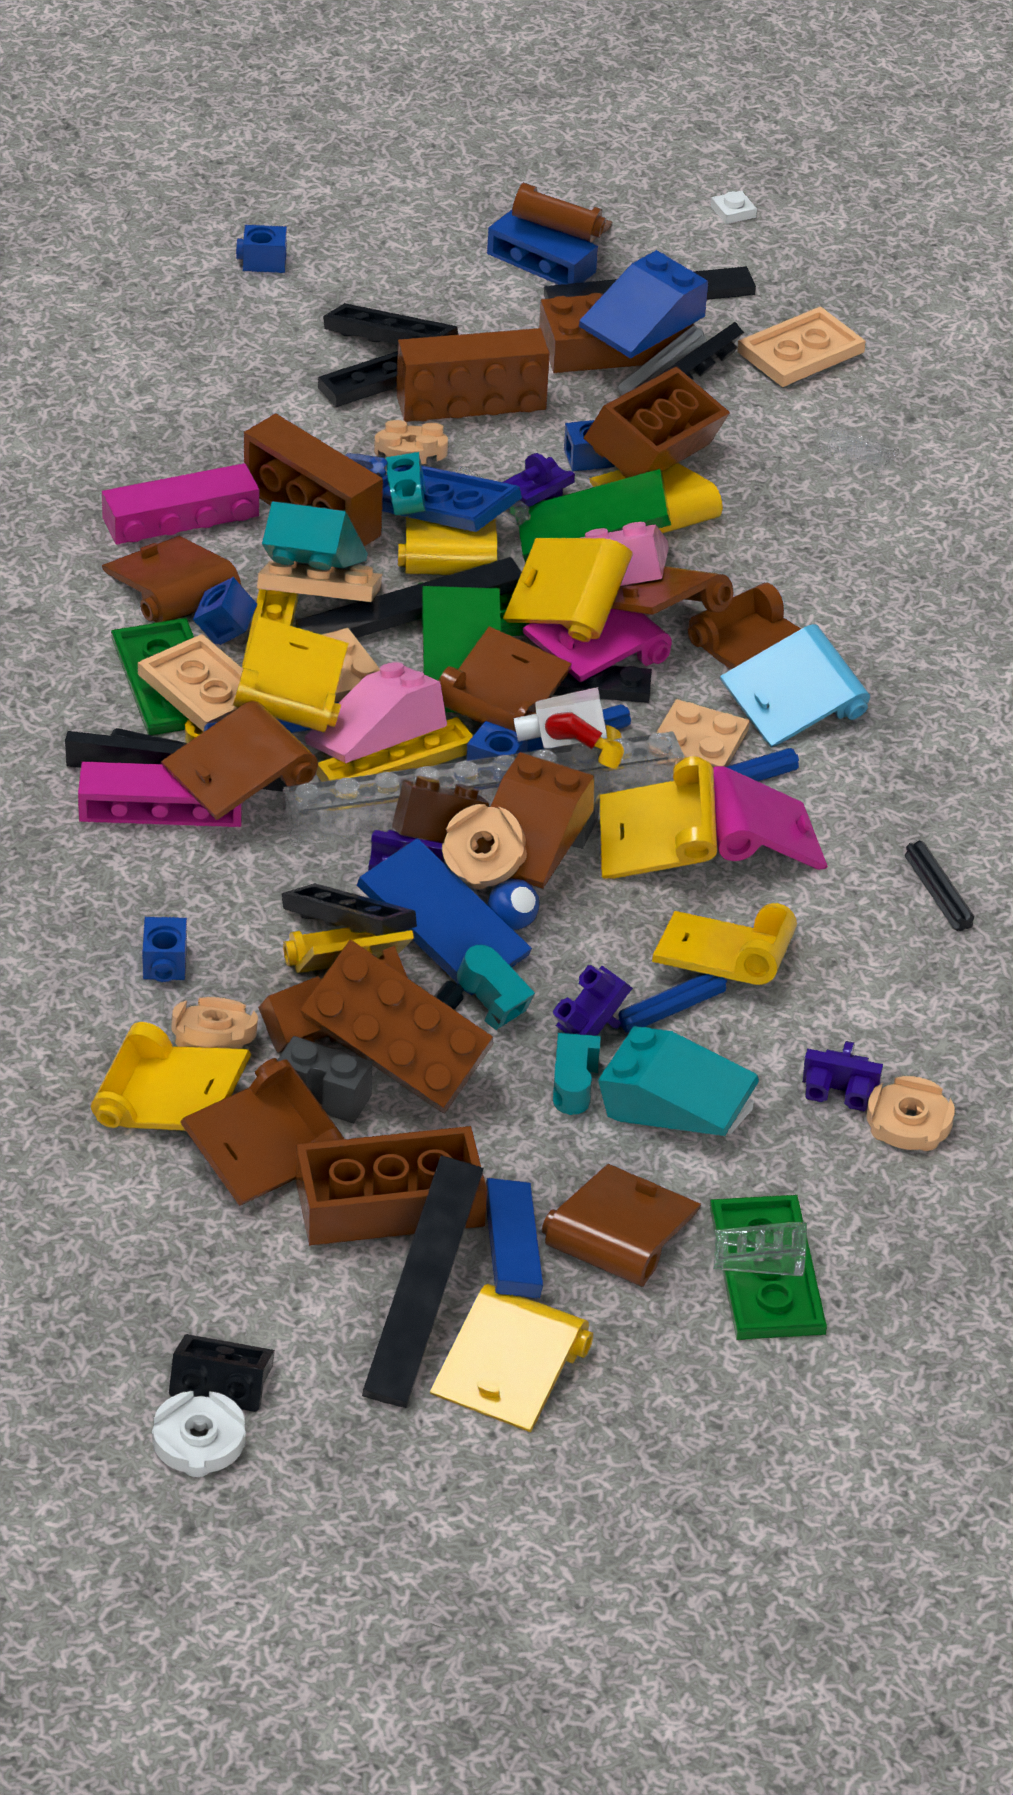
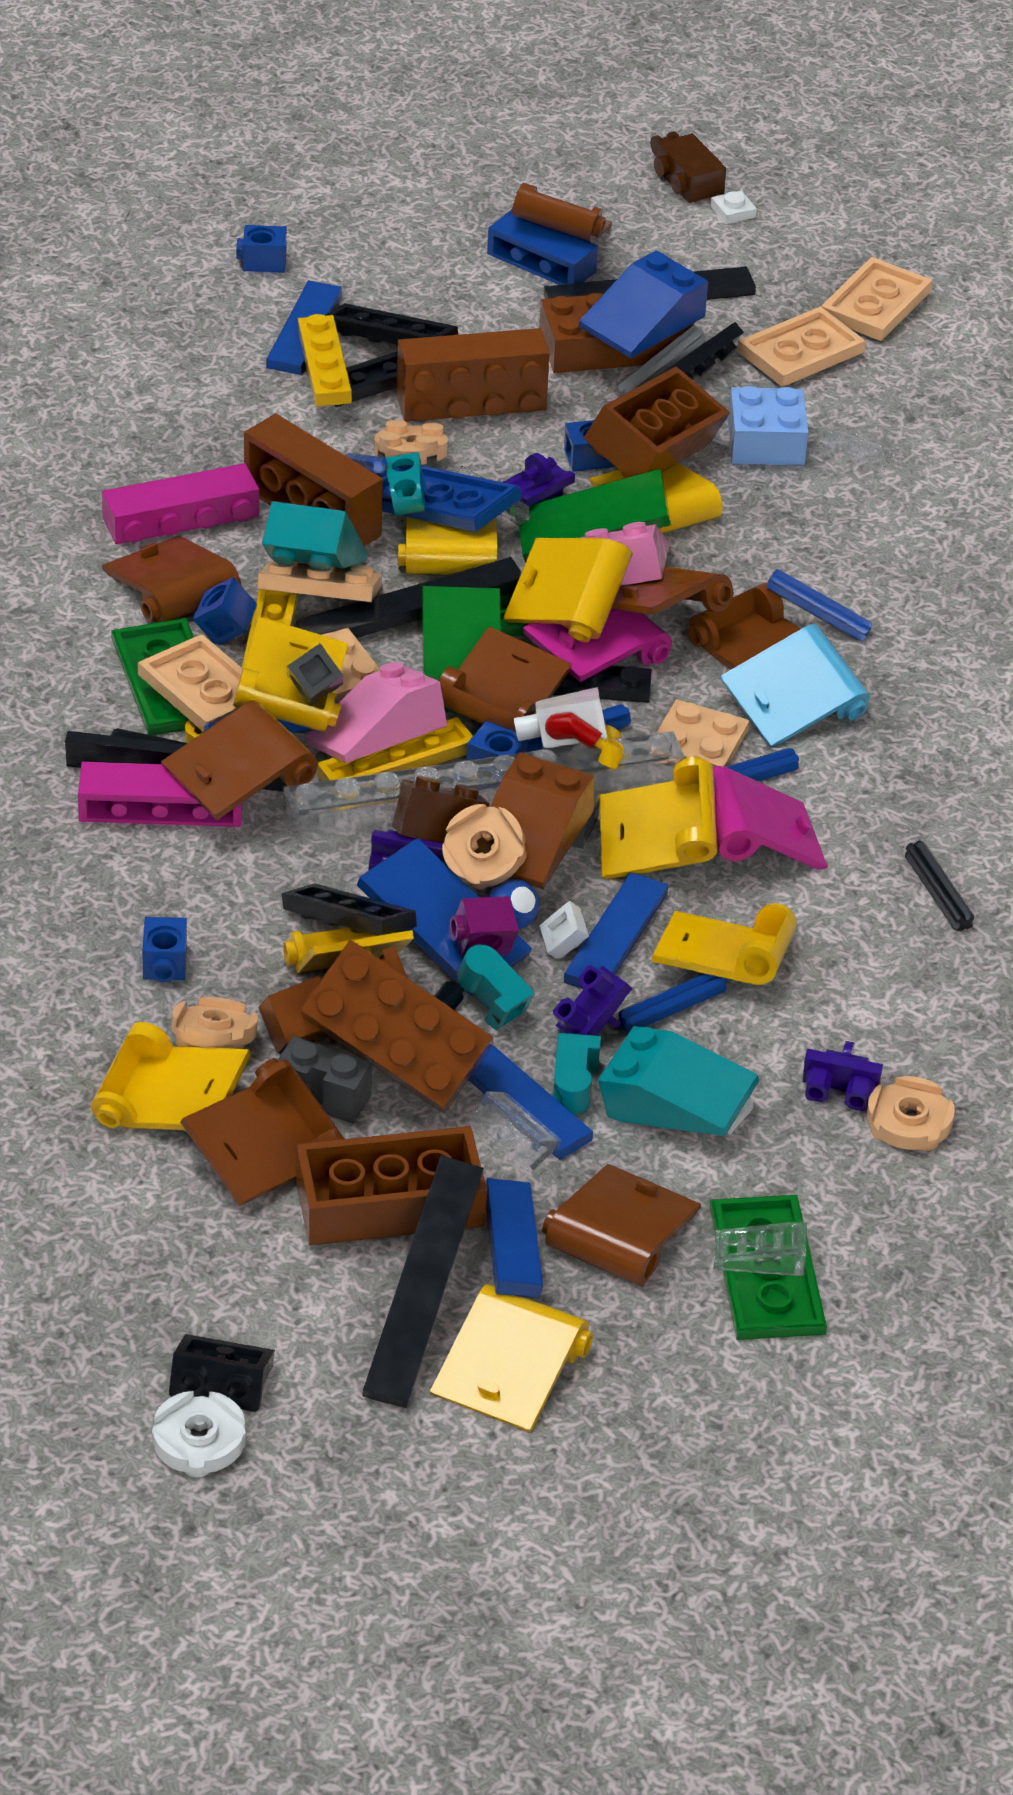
none -> blue tile [266,280,342,375]
none -> dark grey brick [287,643,343,706]
none -> yellow plate [298,314,352,406]
none -> magenta brick [450,896,519,957]
none -> blue tile [468,1045,593,1160]
none -> clear slope [468,1091,561,1177]
none -> white plate [539,901,589,959]
none -> blue tile [564,872,668,989]
none -> reddish brown brick [650,131,726,203]
none -> light blue brick [728,386,808,465]
none -> blue axle [766,569,872,641]
none -> light nougat plate [821,257,933,341]

